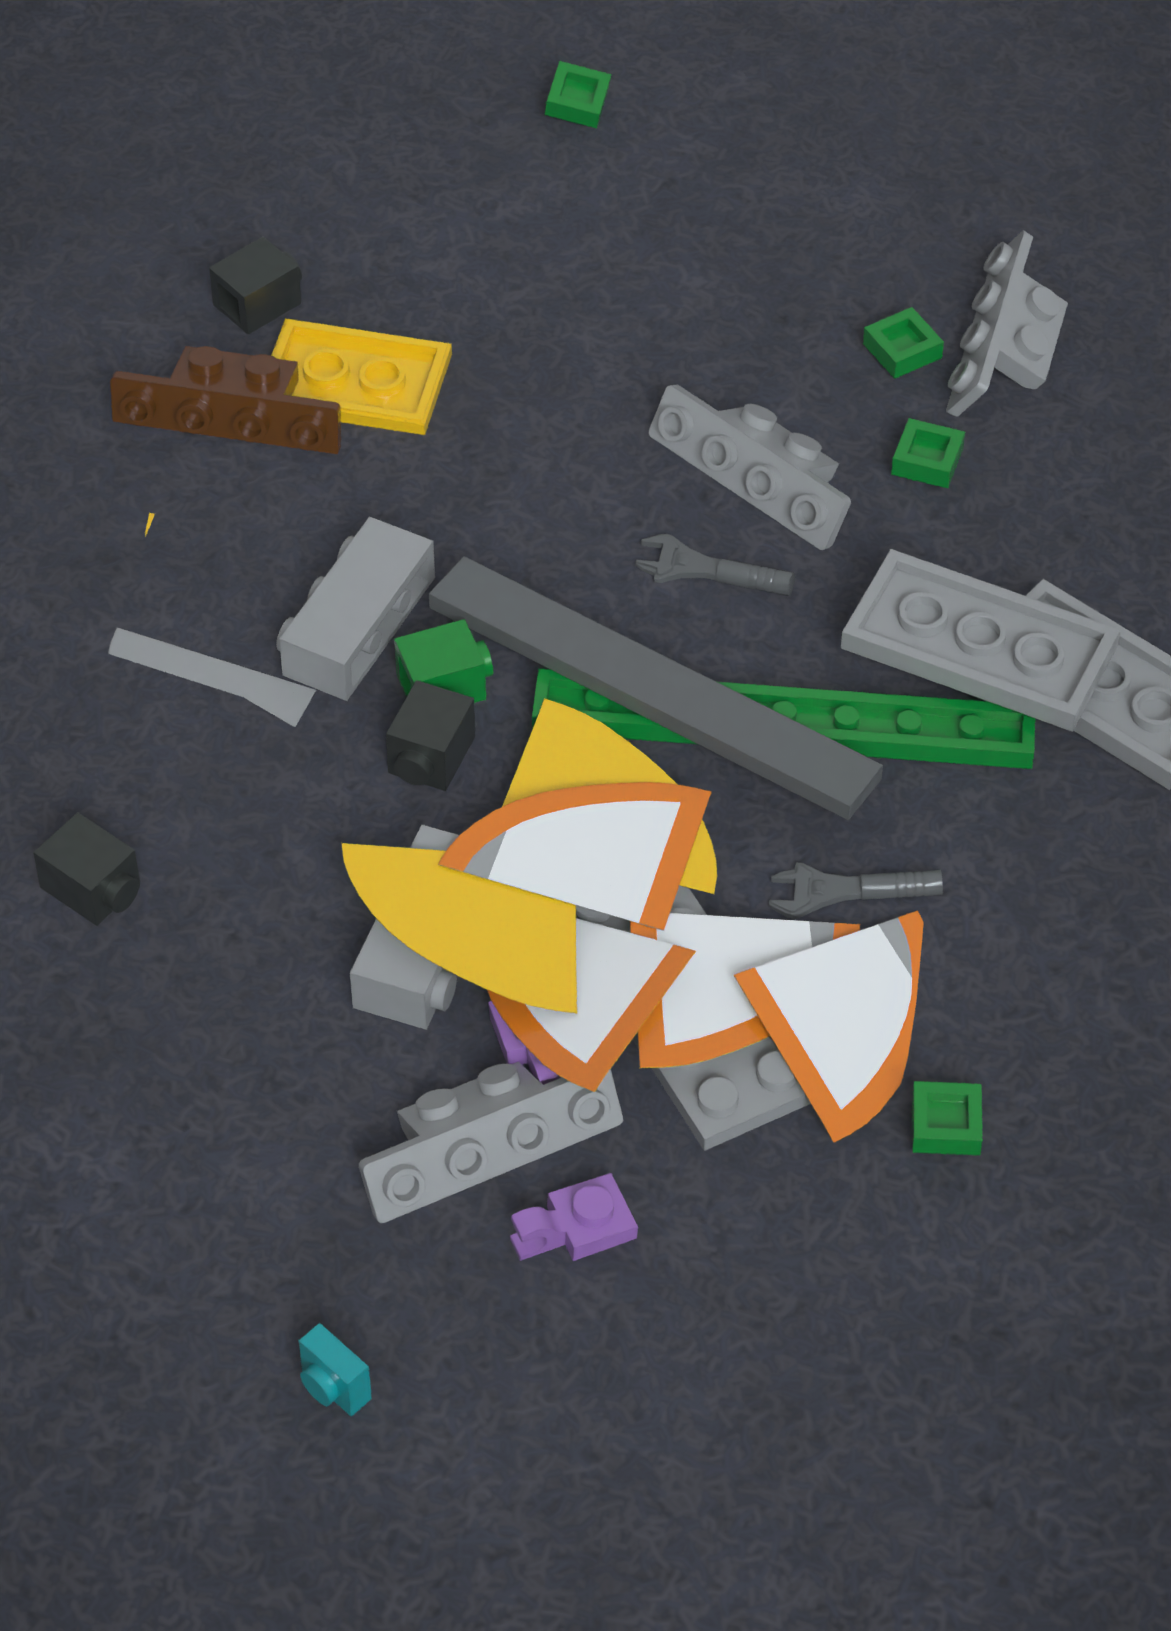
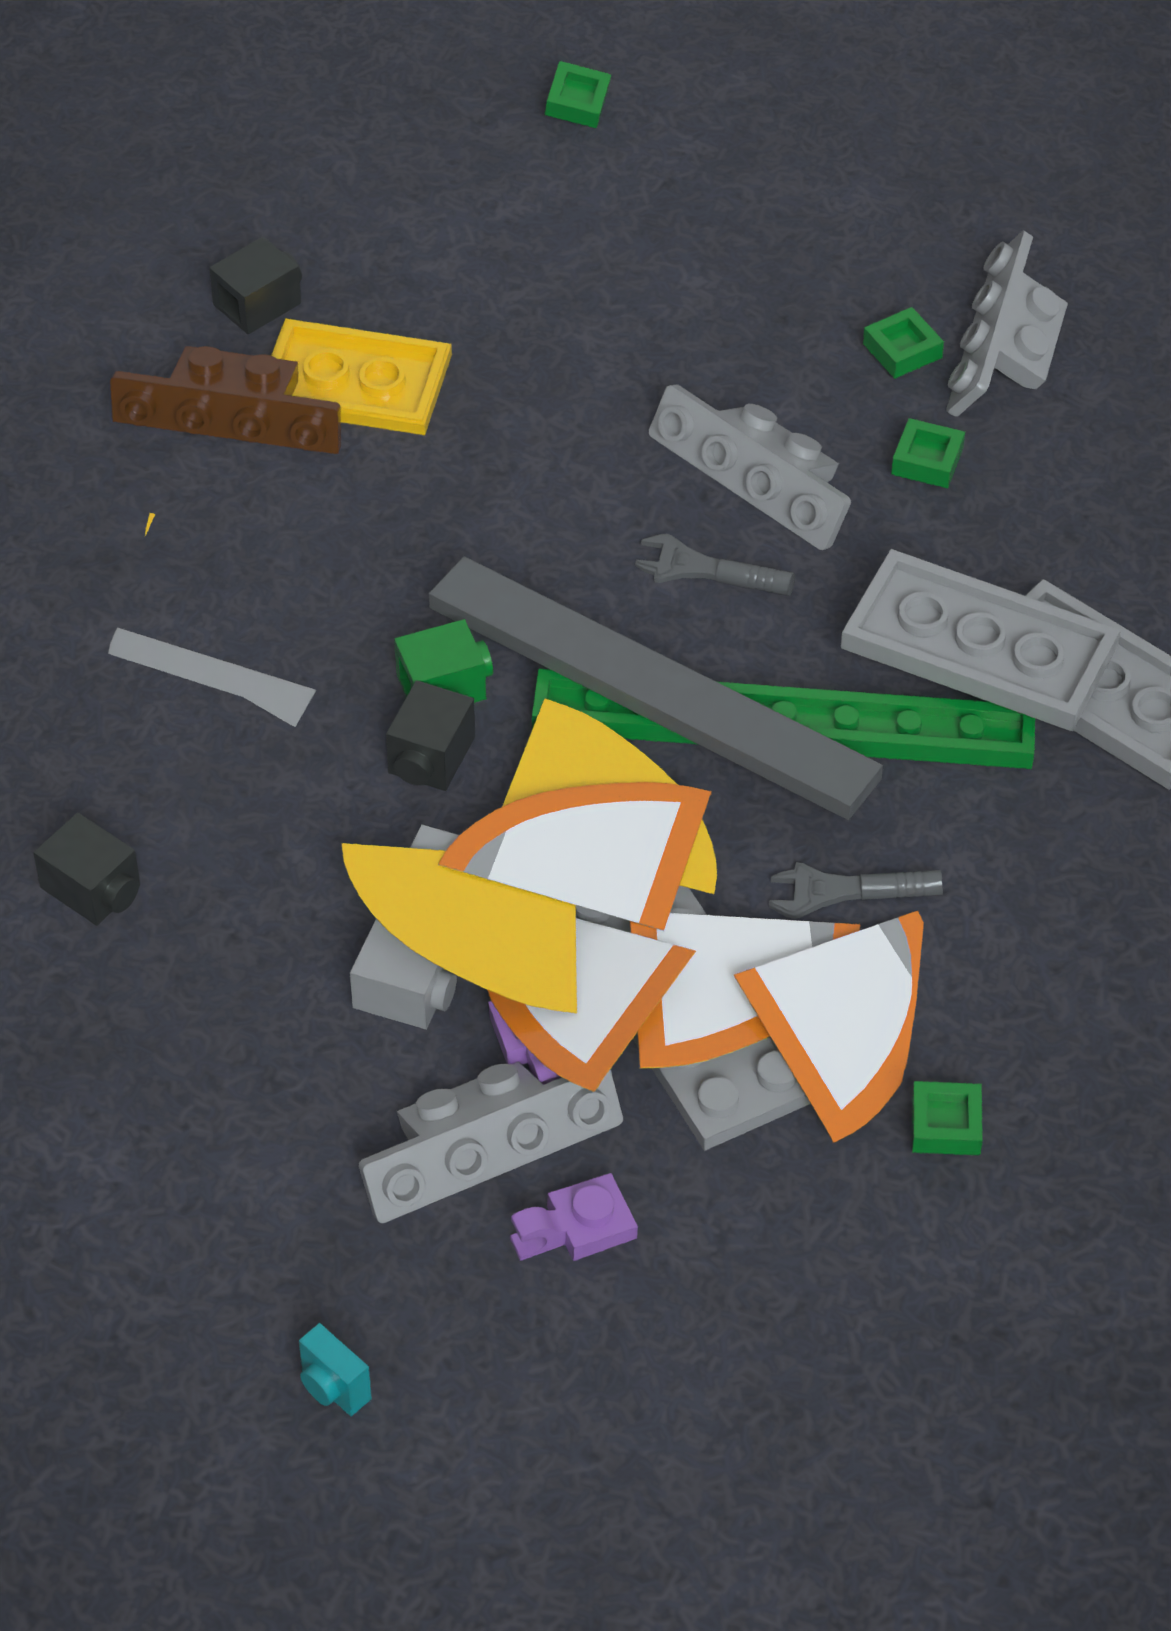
light grey brick [276,516,435,701] -> none

